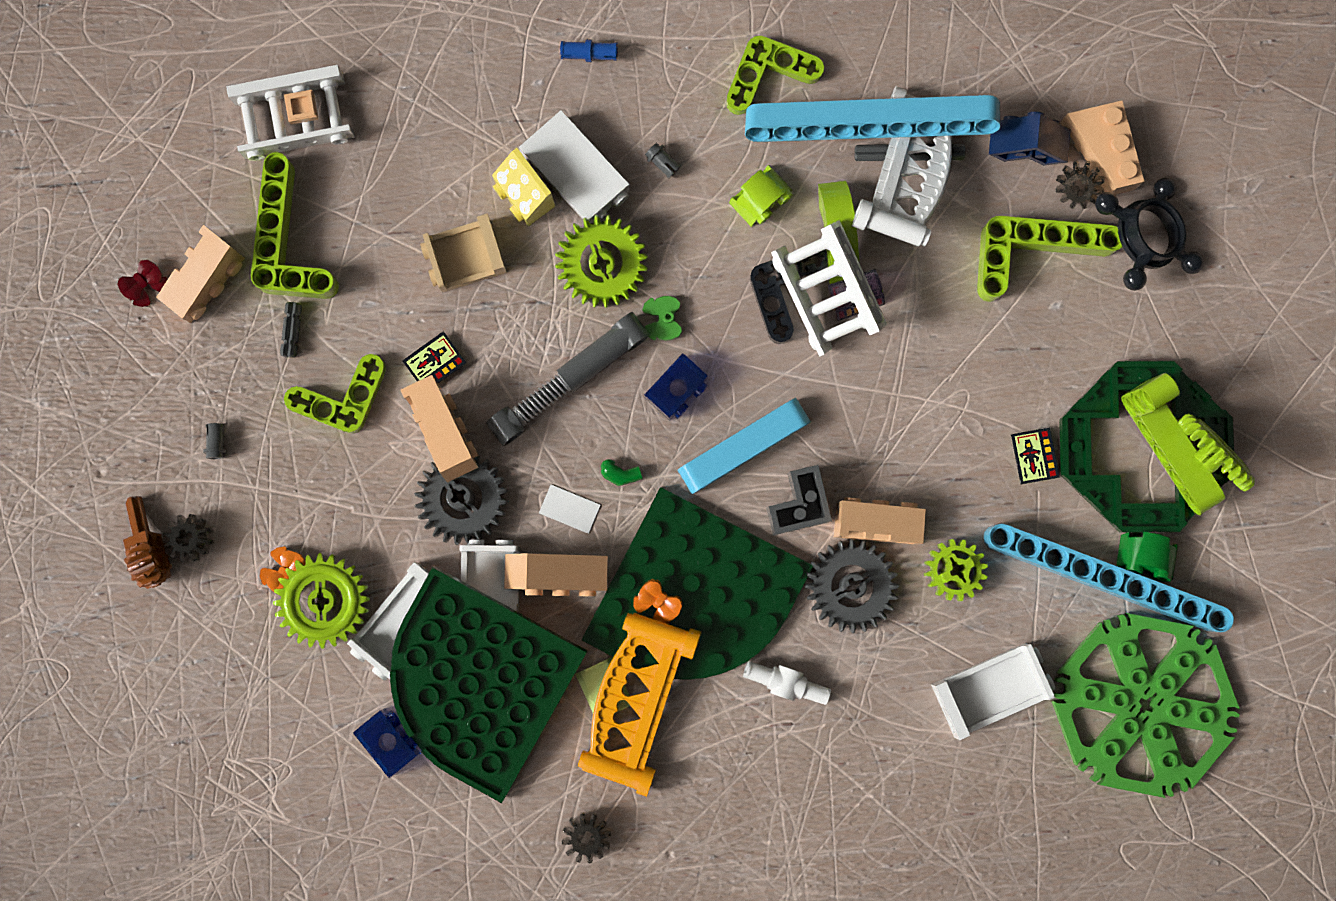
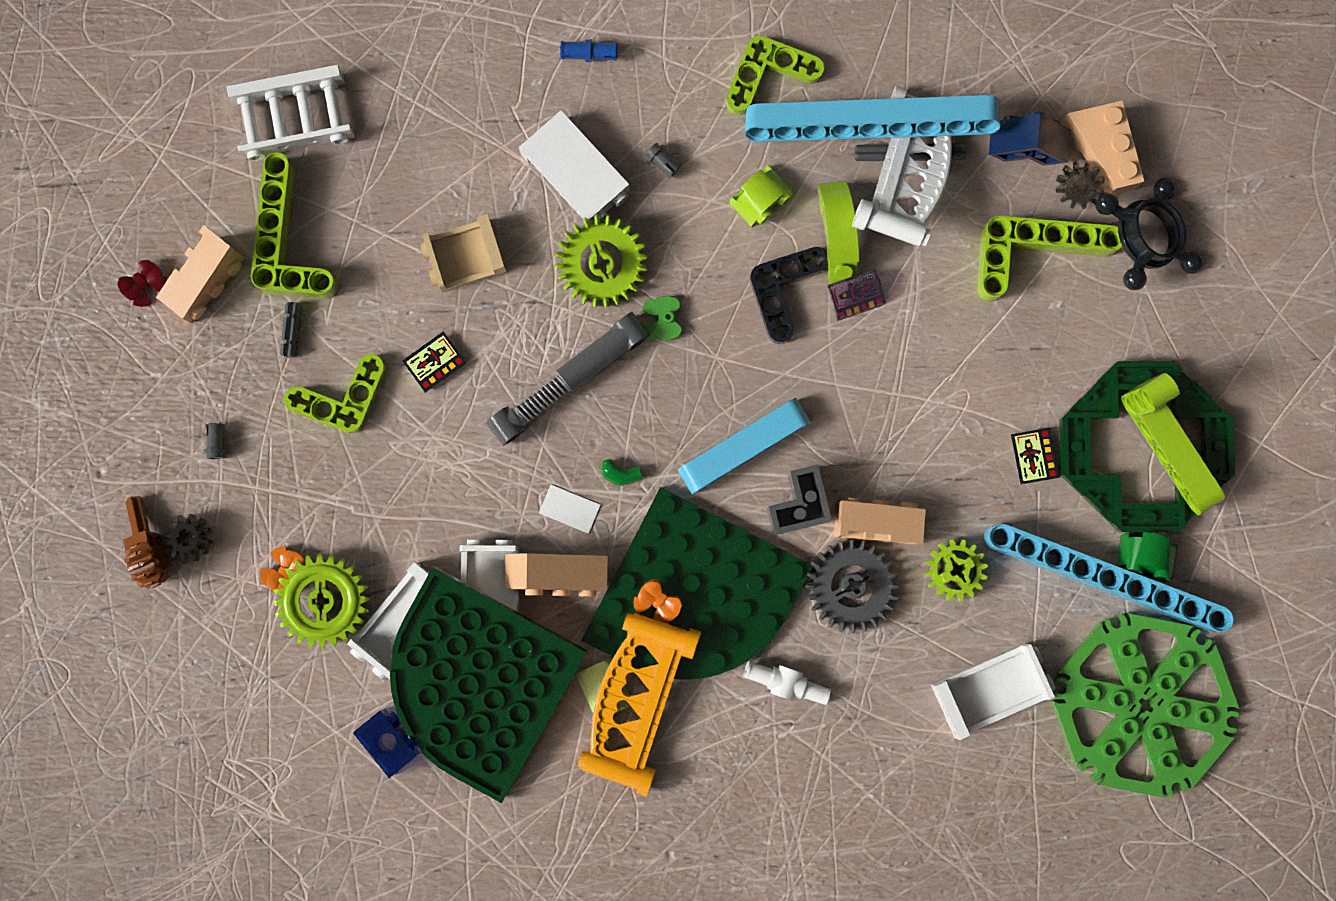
light nougat tile [284,90,319,125] -> none
light nougat wedge [401,375,479,482] -> none
dark grey gear [414,454,508,545] -> none
light yellow slope [492,148,555,226] -> none
clear smoke gear [562,812,611,864] -> none
clear blue brick [644,353,708,421] -> none
white fence [771,220,887,357] -> none
lime gear [1178,414,1255,492] -> none

